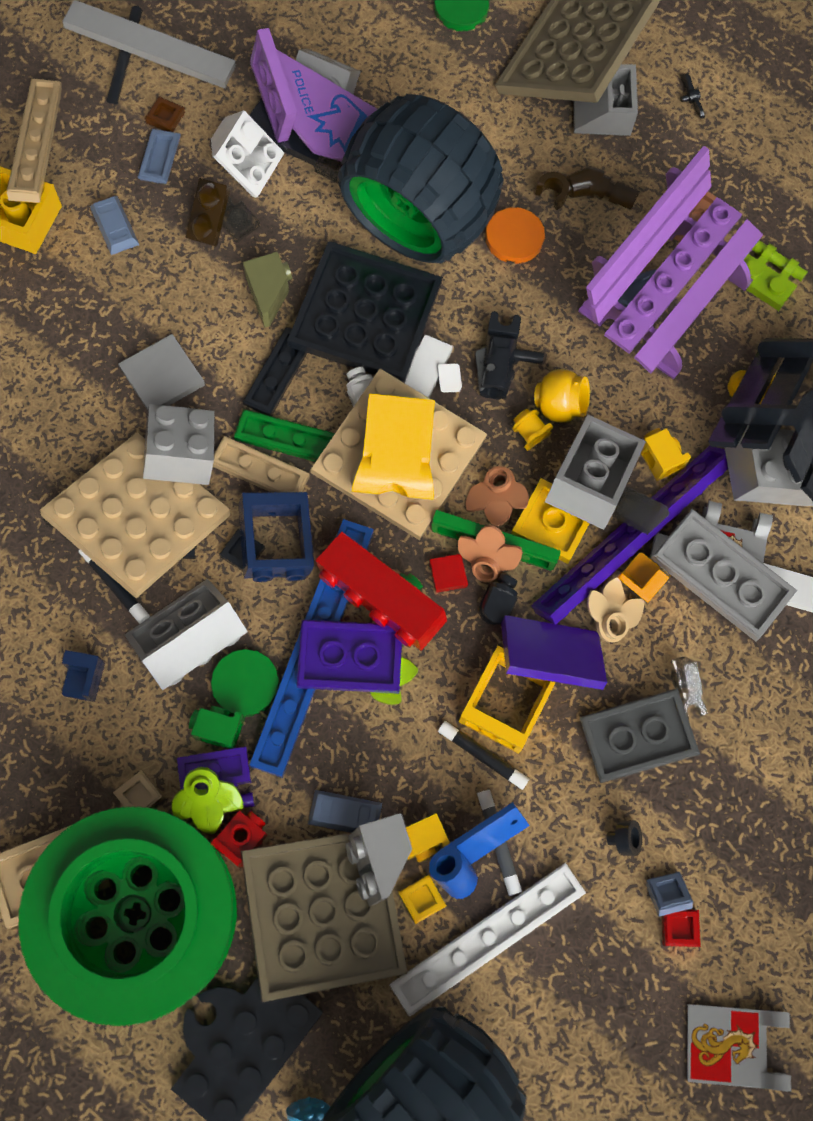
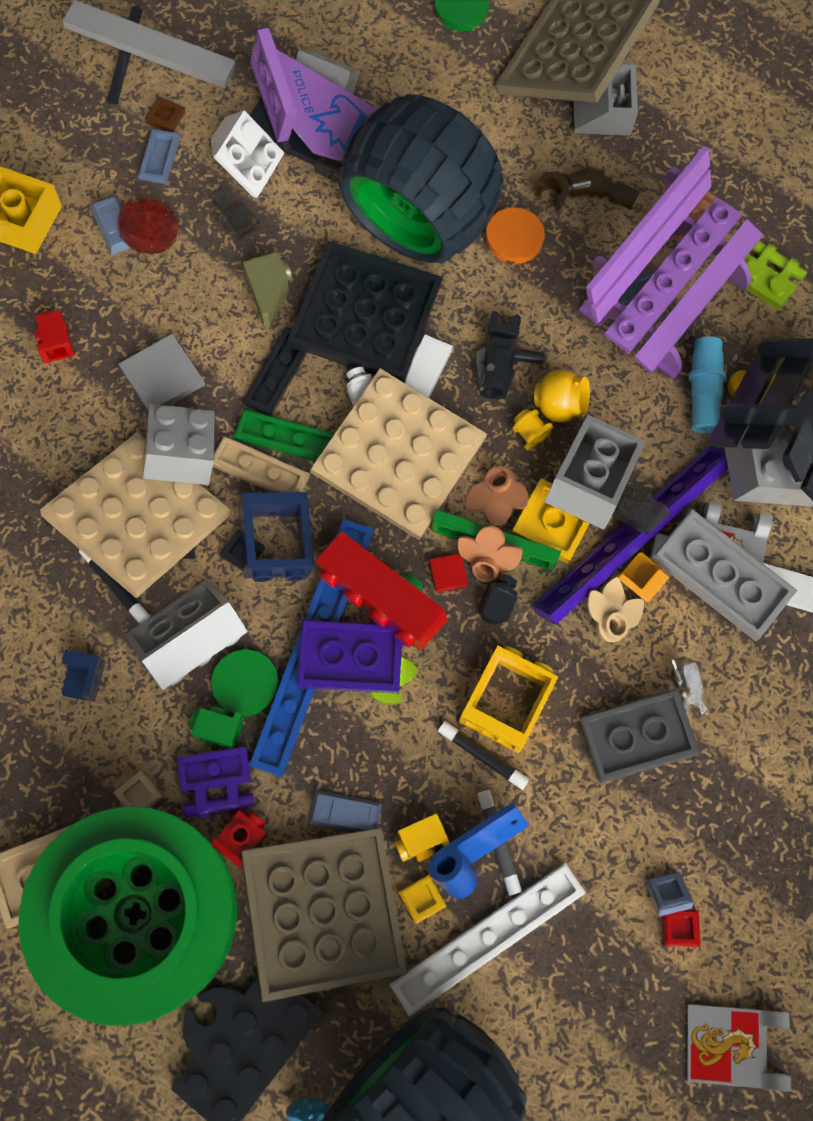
tan tile [7,79,62,203] -> none
lime plate [172,767,243,835] -> none
dark brown tile [185,178,231,247] -> none
light grey slope [346,813,412,907] -> none
yellow piece [351,393,435,500] -> none
white sticker [437,364,462,392] -> none
dark purple tile [501,615,607,690] -> none
black tile [607,820,642,856] -> none
yellow brick [641,428,691,481] -> none
black piece [681,73,705,119] -> none
none -> red brick [33,310,75,364]
none -> clear red tile [117,198,179,254]
none -> medium azure piece [688,336,727,434]

